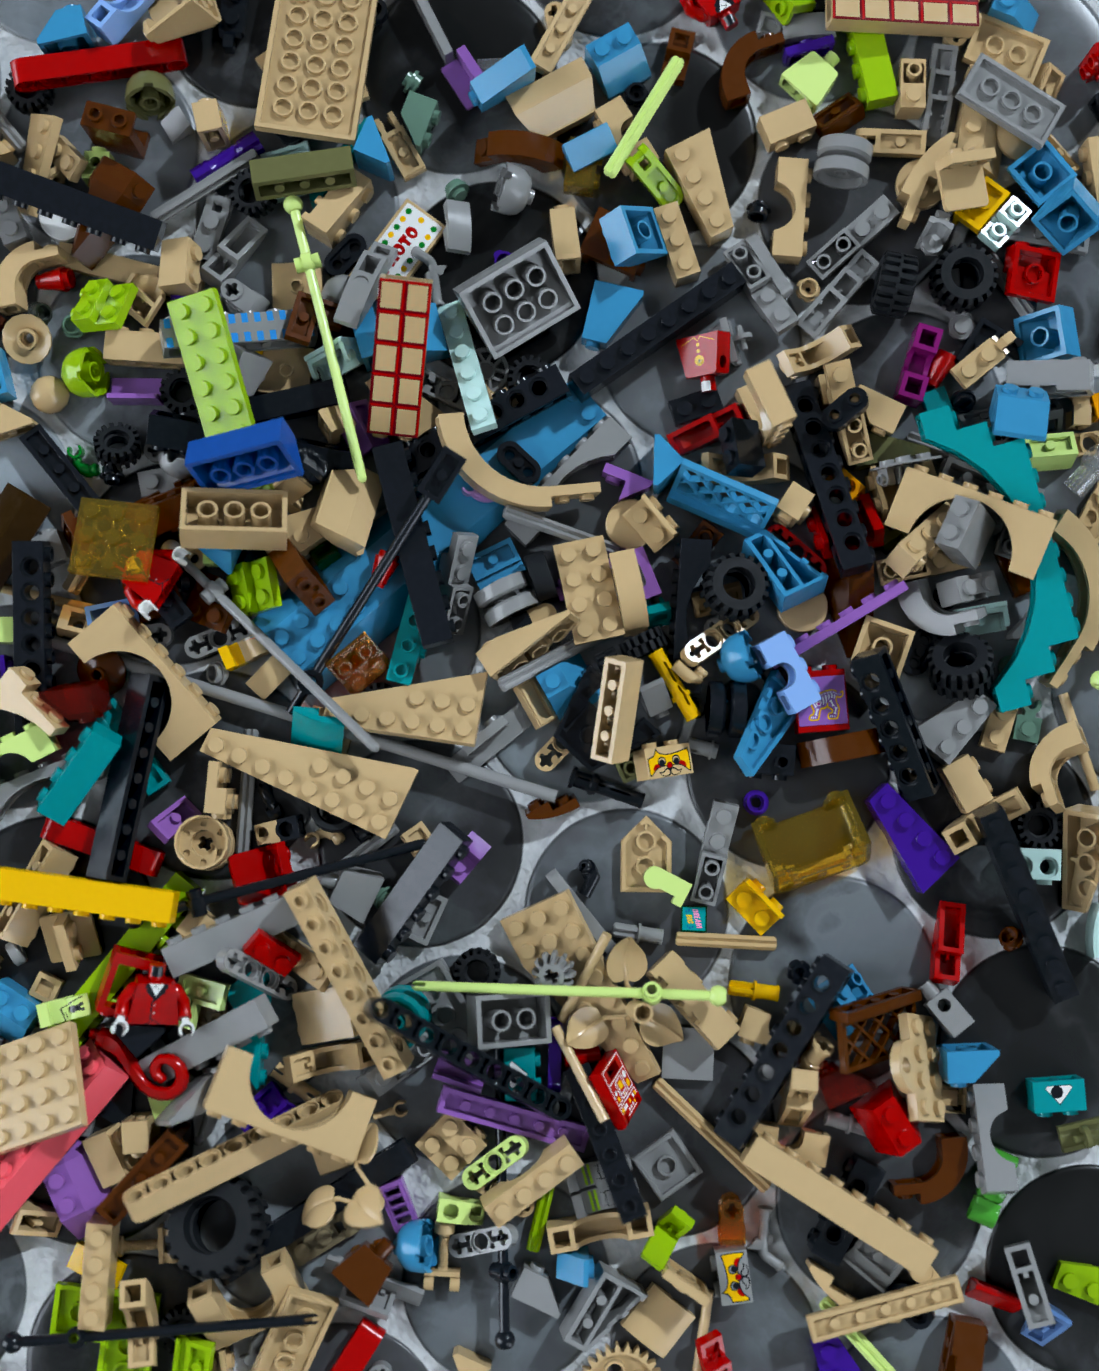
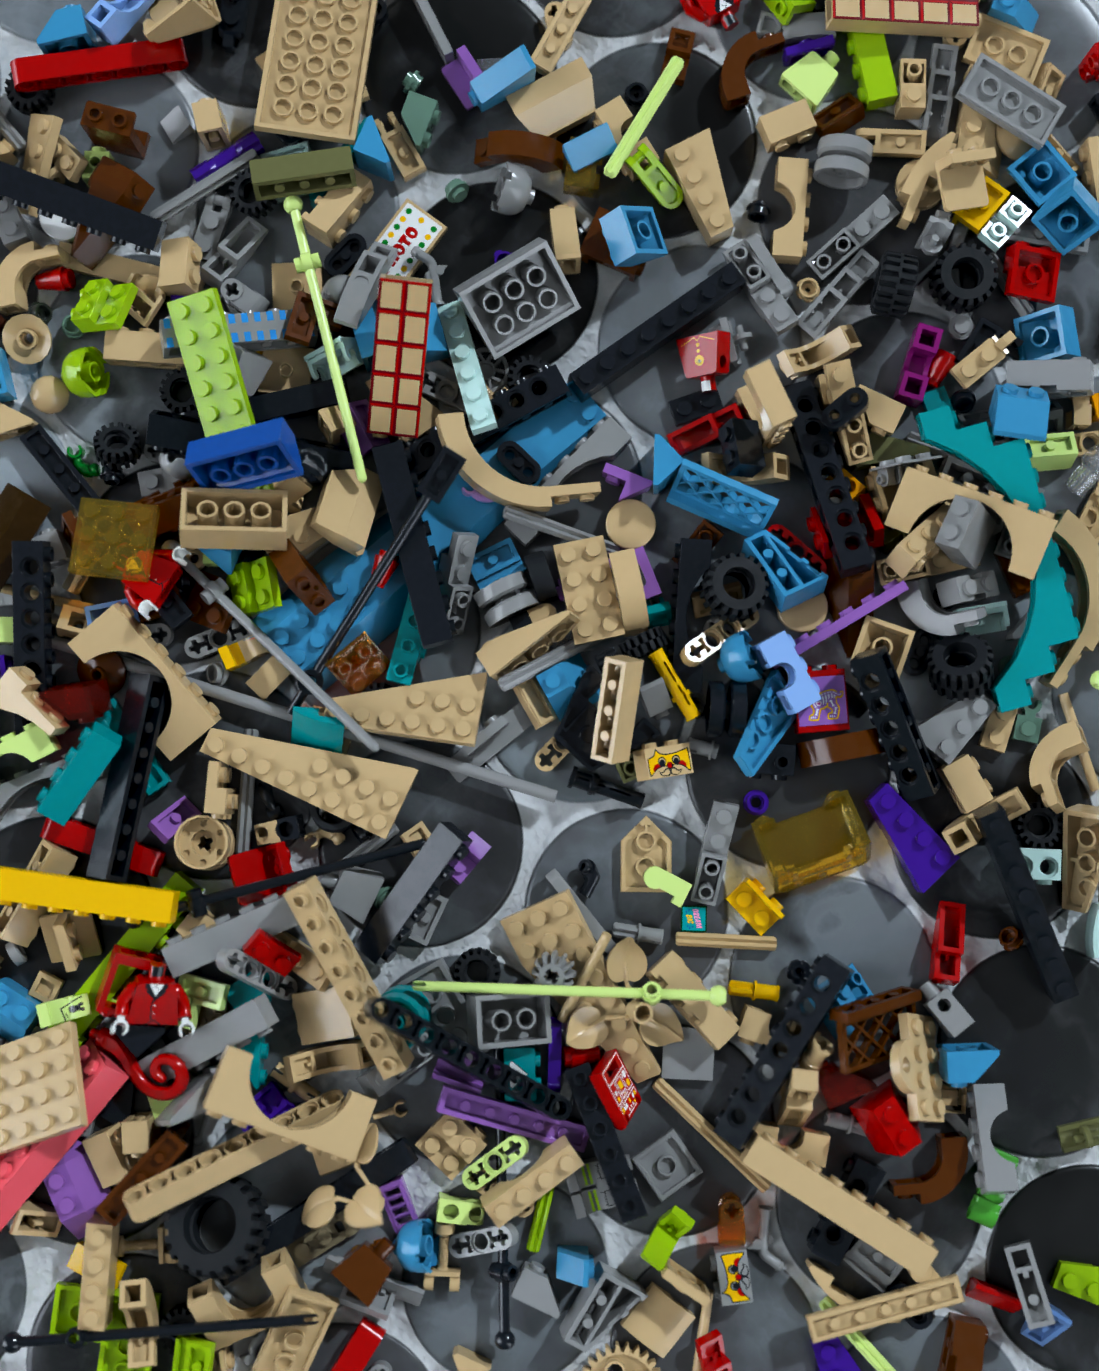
medium lavender panel [106,378,164,405] -> none
olive cylinder [125,70,176,120] -> none
dark green tile [309,540,342,571] -> none
light grey slope [443,199,472,255] -> none
reddish brown slope [525,793,580,820] -> none
tan arch [546,1202,655,1255] -> none
tan bar [551,1025,610,1124] -> none
dark azure slope [581,280,644,351] -> none
dark azure slope [584,22,652,100] -> none
tan bracket [623,494,680,554] -> none
tan arch [653,201,701,288] -> none
tan arm [671,659,708,684] -> none
tan brick [771,481,815,528] -> none
teal brick [1025,1074,1087,1117] -> none

